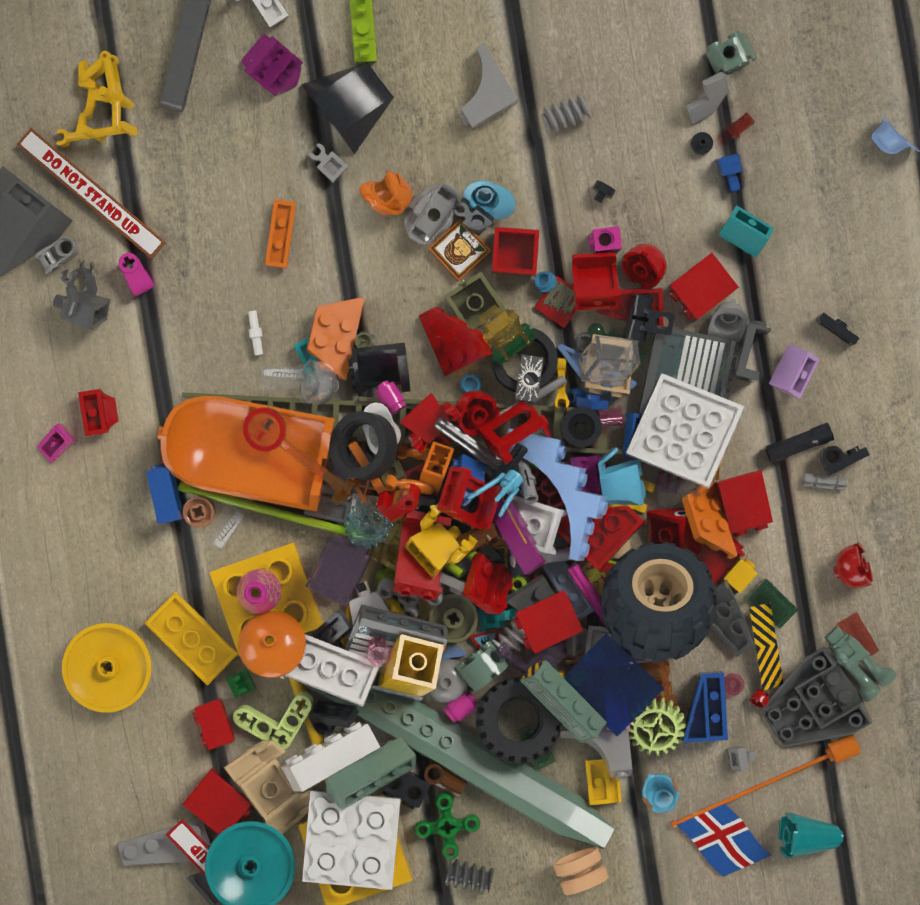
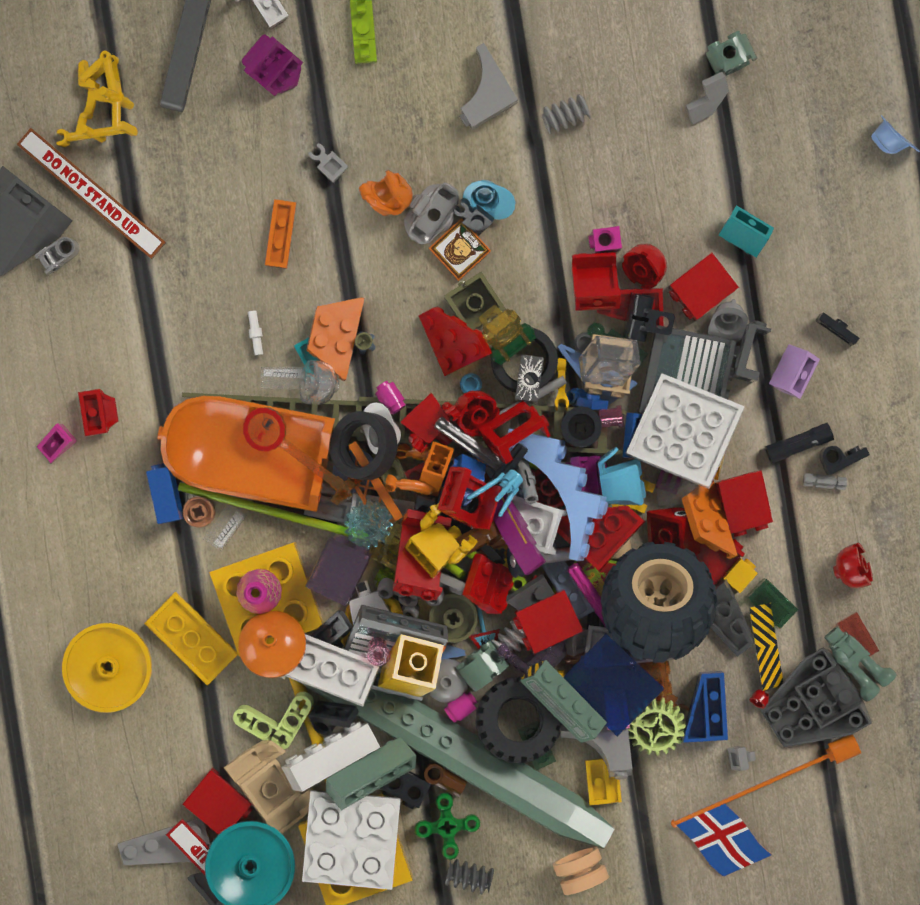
dark grey torso [53,260,111,329] -> none
dark pink piece [119,253,155,297] -> none
red brick [192,698,236,750] -> none
green tile [226,668,256,698] -> none
black wedge [301,62,394,155] -> none
black panel [348,342,411,397] -> none
red leg [376,483,421,521] -> none
teal plate [478,607,517,629] -> none
red piece [492,227,540,277] -> none
piece [534,276,576,328] -> none
dark azure plate [535,271,557,293] -> none
black tile [592,180,616,203] -> none
medium azure hair [642,774,680,813] -> none
black tile [690,132,713,155] -> none
blue piece [716,154,742,192] -> none
clear pink plate [724,673,744,696] -> none
clear red pin [725,112,755,139] -> none
teal cone [778,813,843,858] -> none

